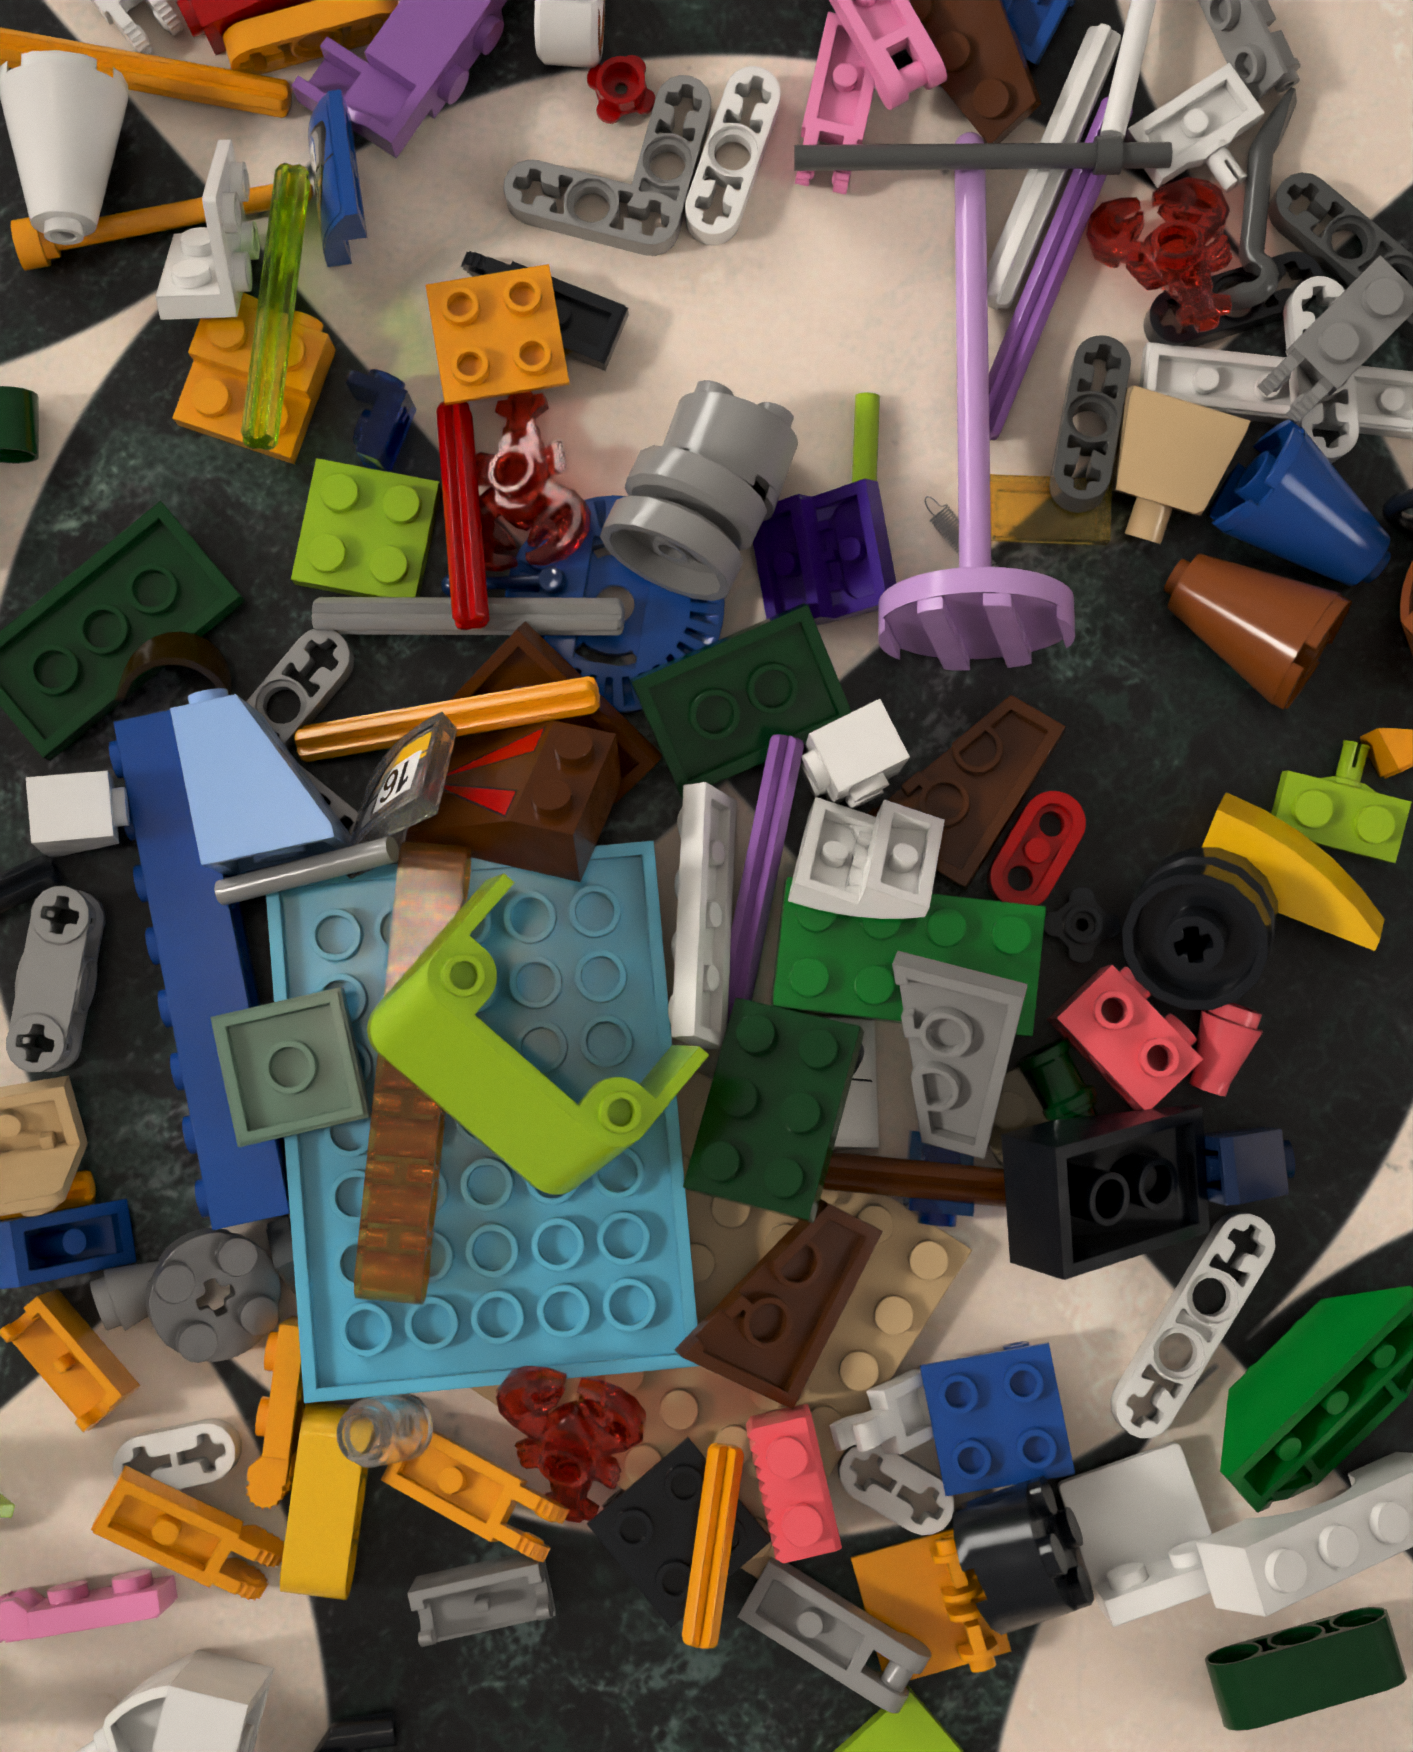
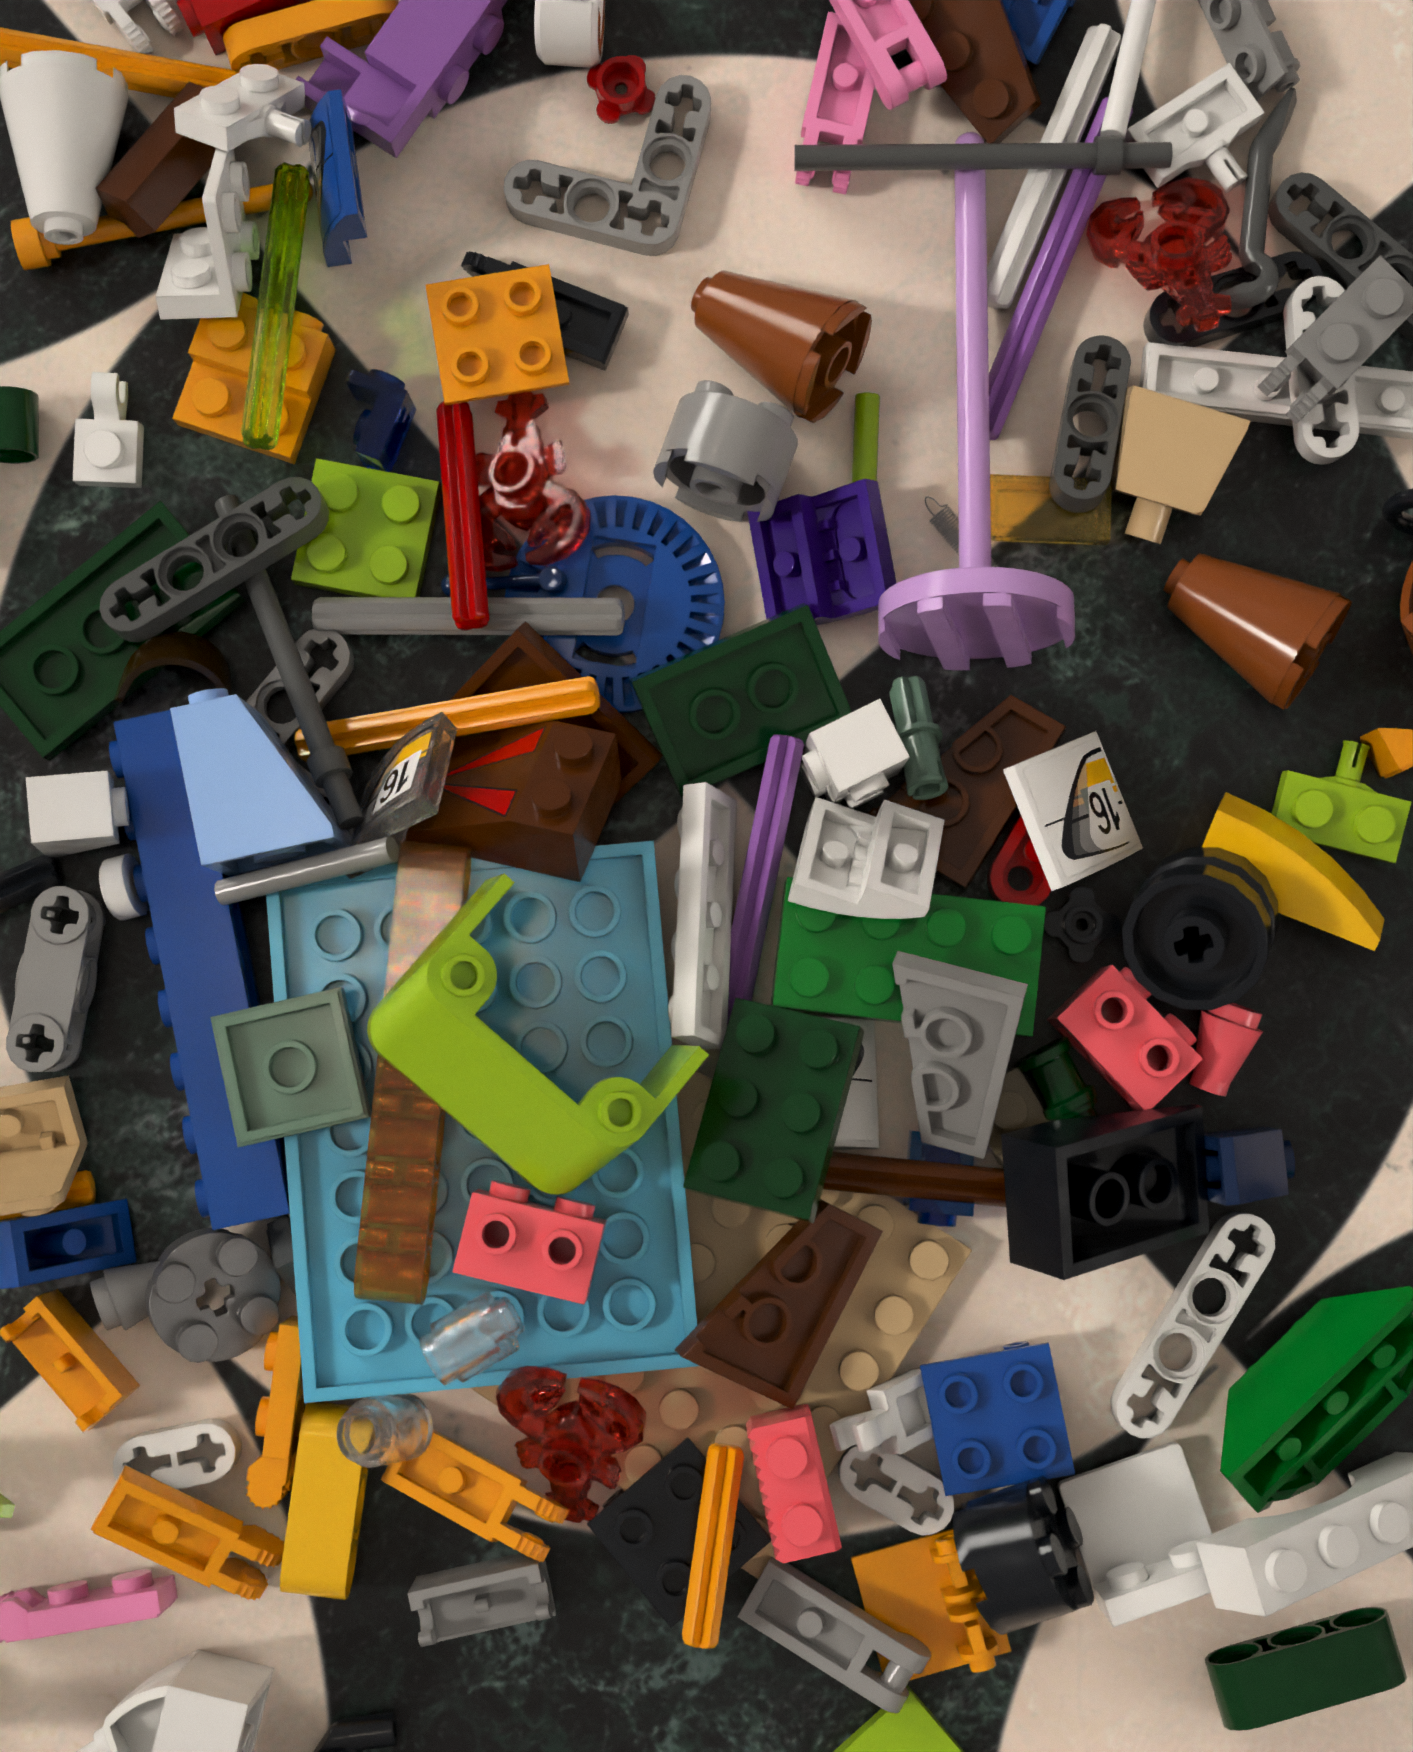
light grey wheel [600,445,767,601] -> none
white beam [685,66,781,245] -> none
blue cone [1209,419,1391,586] -> none
none -> white plate [73,372,144,488]
none -> reddish brown piece [95,81,216,238]
none -> dark grey beam [99,477,329,642]
none -> white tile [99,854,149,921]
none -> white plate [174,64,312,152]
none -> dark grey bar [214,495,364,830]
none -> clear brick [419,1291,525,1385]
none -> coral brick [452,1180,607,1305]
none -> dark orange cone [691,270,872,423]
none -> sand green axle [889,675,948,800]
none -> white slope [1003,731,1143,891]

